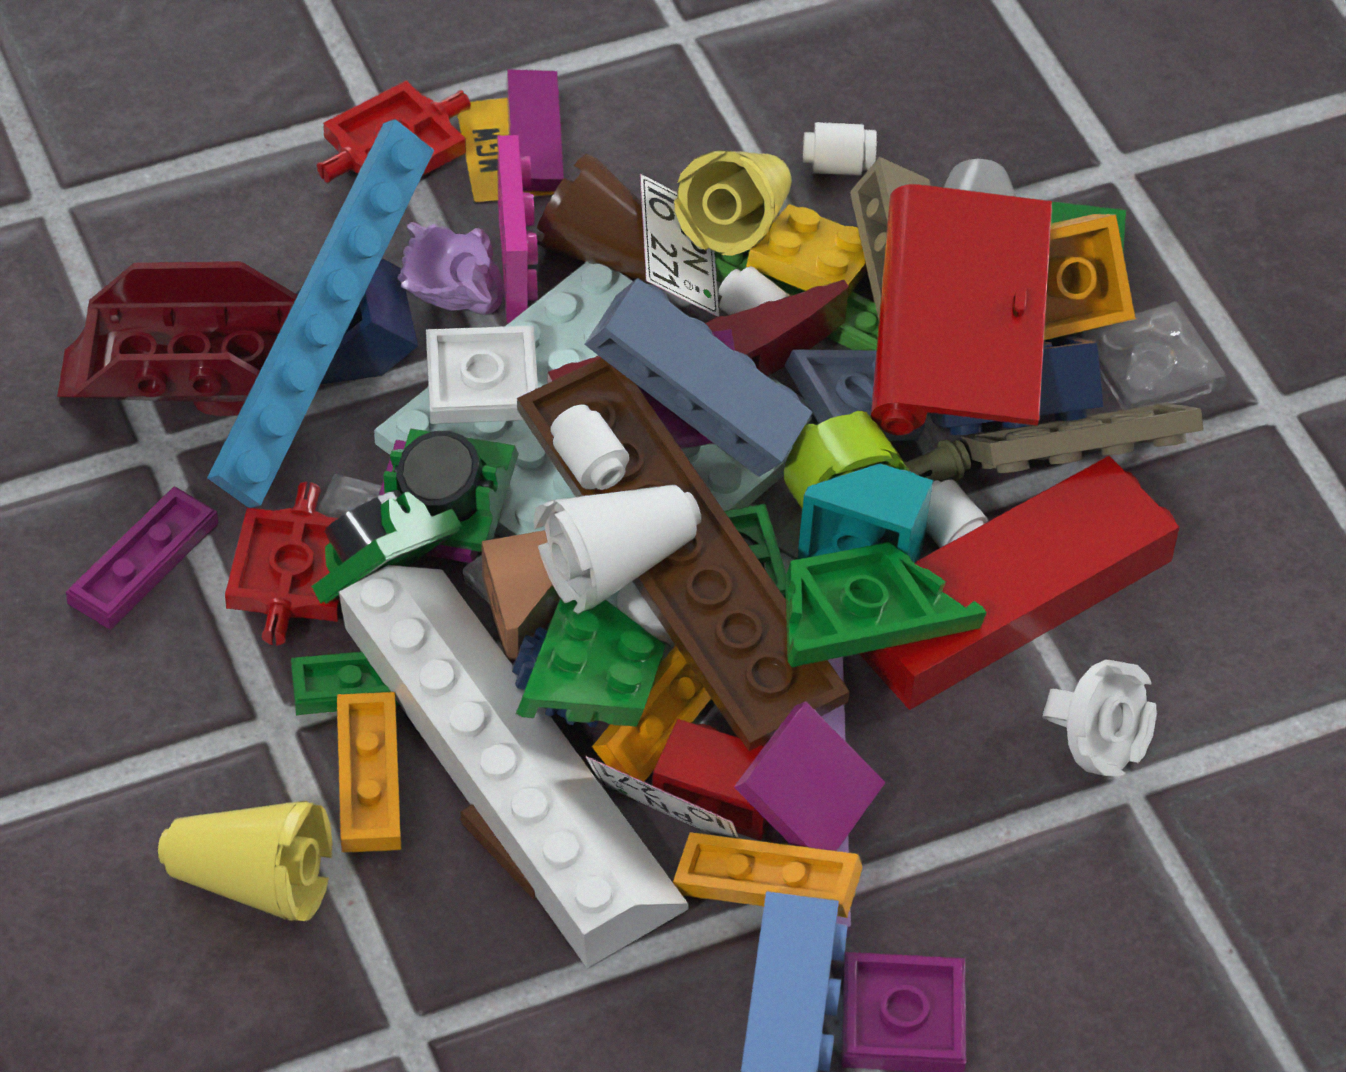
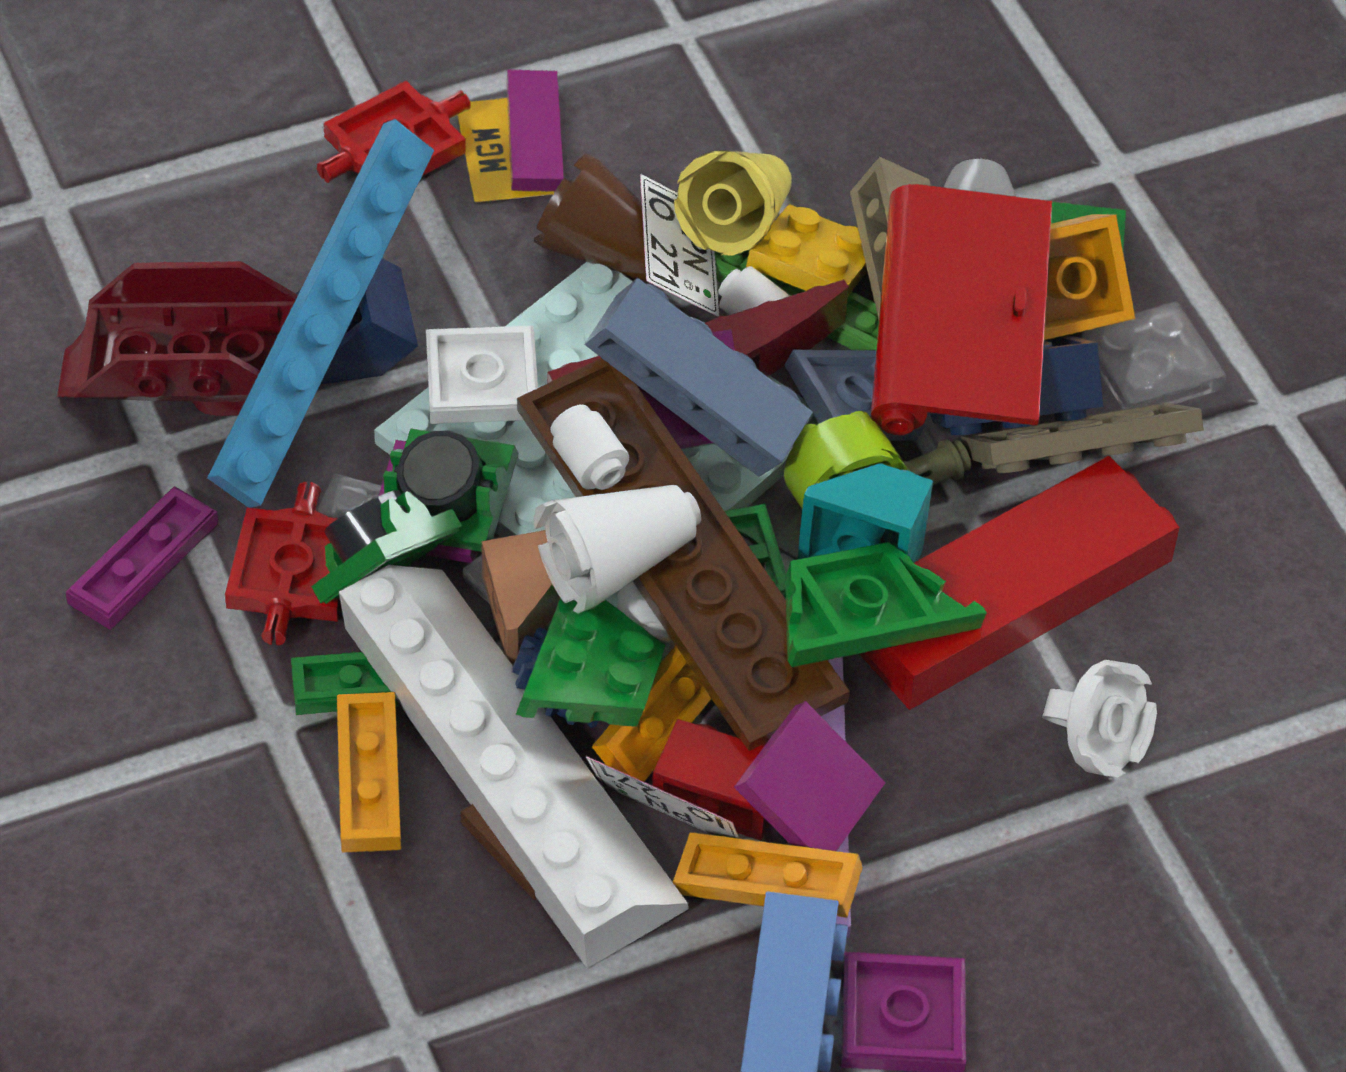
light yellow cone [158,801,332,921] -> none
lavender hair [397,222,504,315] -> none
dark pink plate [498,135,538,323] -> none
white brick [803,122,876,175] -> none
white brick [926,480,989,548] -> none

